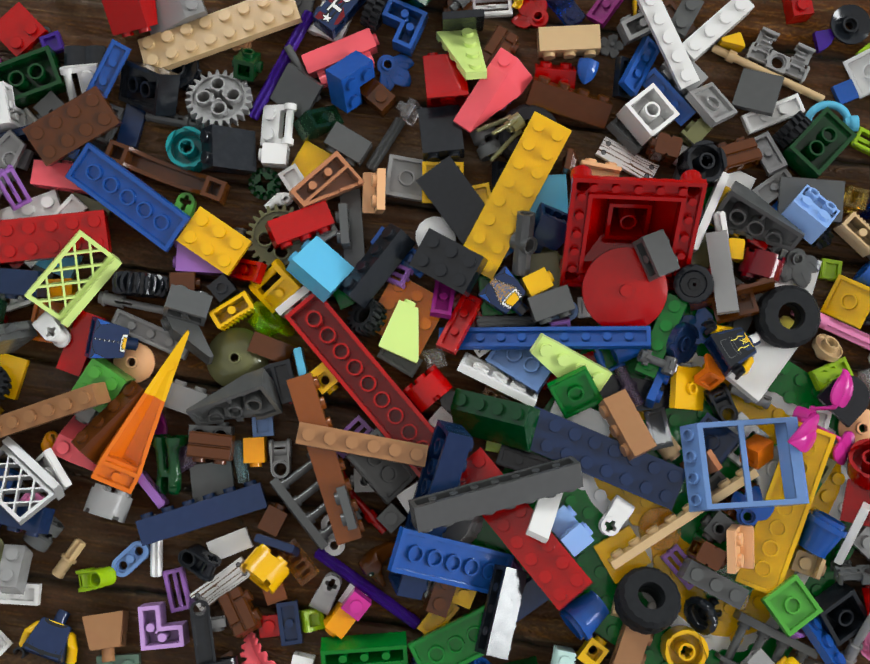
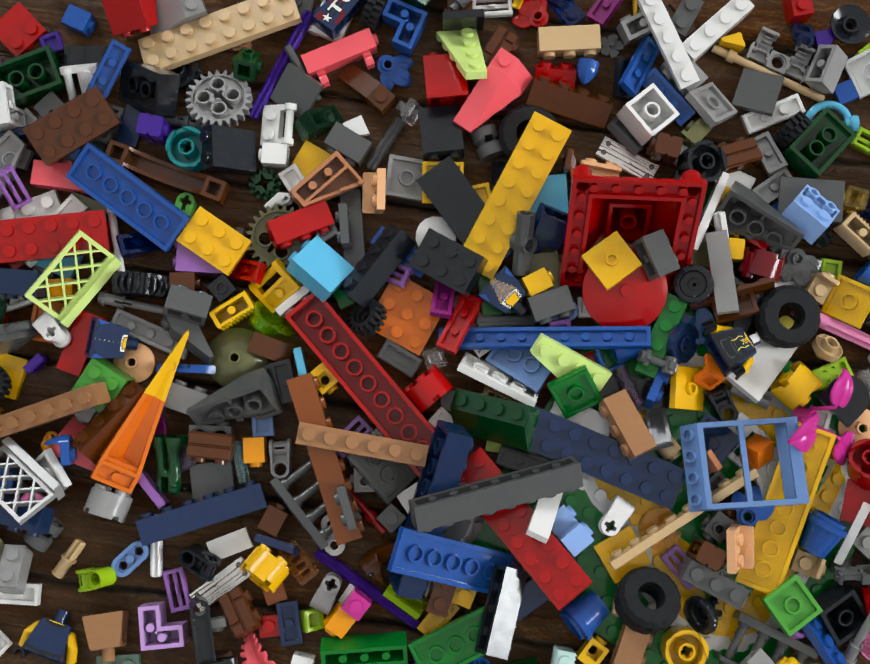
blue brick [325,50,375,113] -> none
yellowish green slope [378,299,419,364] -> none
olive plant [476,112,526,162] -> none
none -> dark purple tile [23,353,50,374]
none -> blue plate [44,434,77,466]
none -> blue brick [61,3,98,38]
none -> white bar [107,209,125,272]
none -> clear blue slope [116,232,161,259]
none -> dark purple brick [136,113,174,147]
none -> blue tile [156,364,216,374]
none -> white tile [343,115,370,137]
none -> lime plate [383,583,425,620]
none -> yellow plate [581,231,642,291]
none -> yellow brick [770,361,823,411]
none -> dark blue plate [790,22,815,48]
none -> light grey brick [804,44,848,94]
none -> tan bracket [805,271,840,305]

